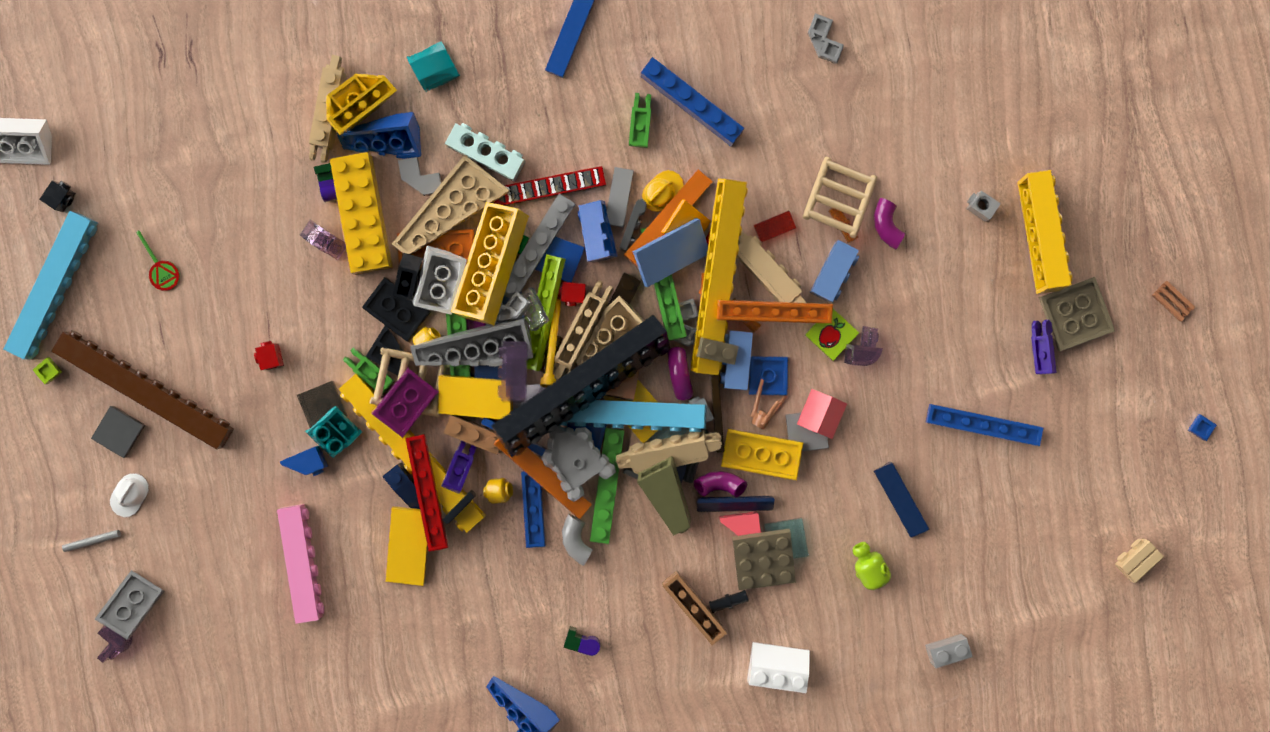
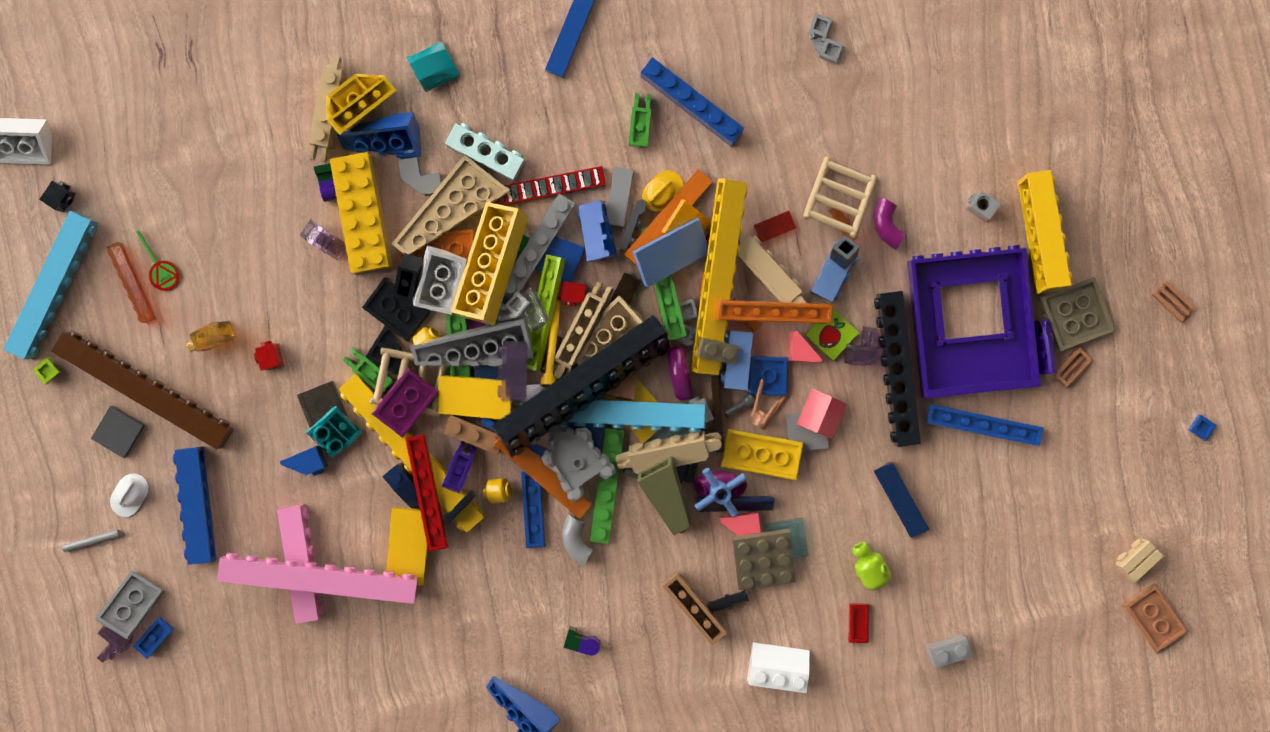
none -> clear orange piece [107,242,157,324]
none -> blue plate [133,616,175,659]
none -> blue brick [173,446,217,565]
none -> clear yellow torso [186,321,237,352]
none -> bright pink brick [217,553,418,604]
none -> medium blue bar [694,468,747,517]
none -> dark grey bar [723,393,756,418]
none -> coral slope [788,330,822,362]
none -> black brick [830,235,860,270]
none -> red tile [848,603,869,643]
none -> black brick [874,291,921,447]
none -> dark purple panel [907,245,1041,398]
none -> nougat tile [1051,347,1093,388]
none -> nougat tile [1122,583,1188,653]

